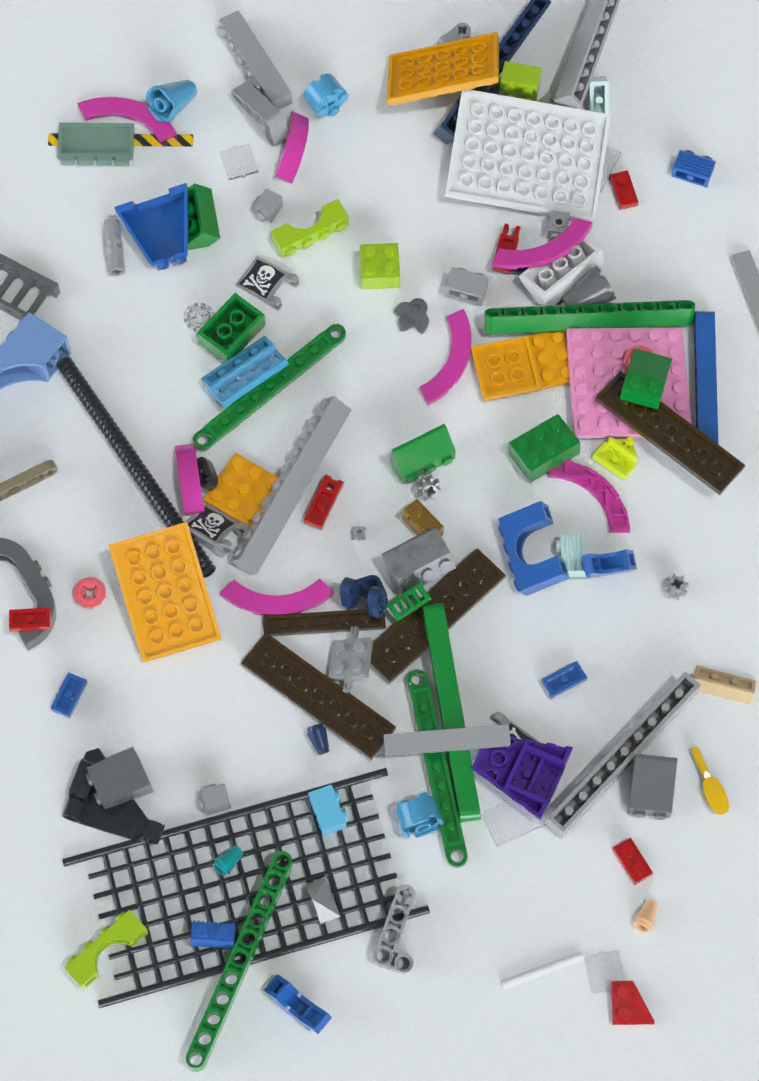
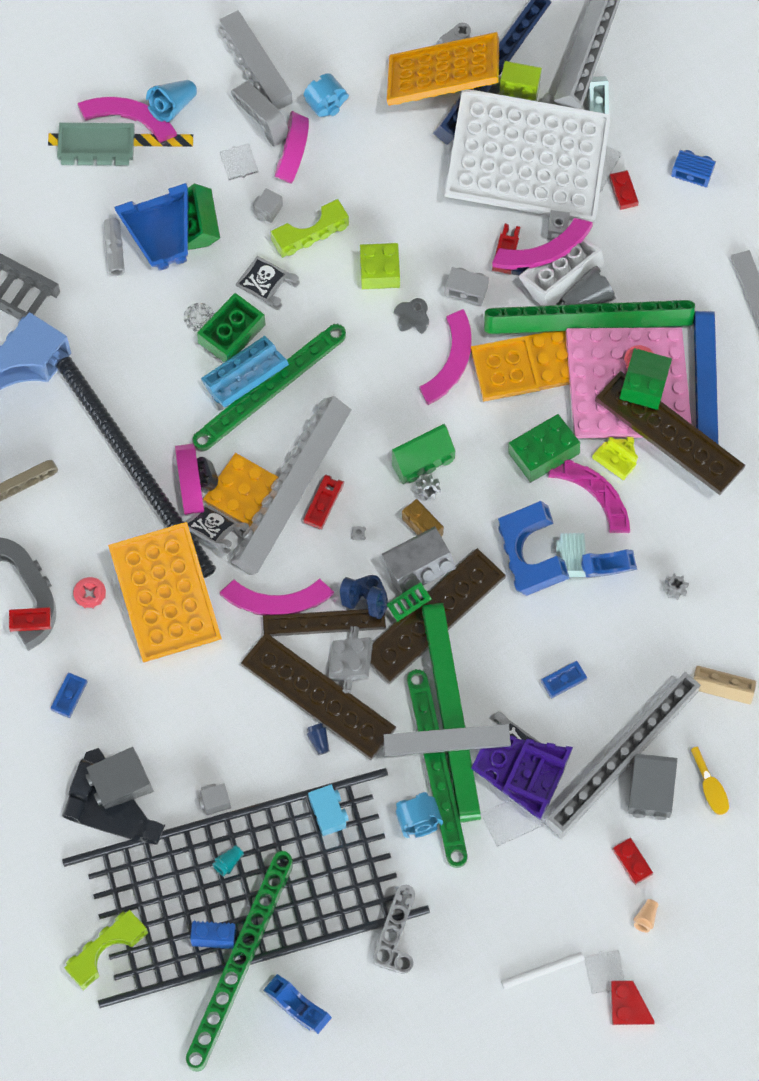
light grey slope [306,878,340,925] -> none

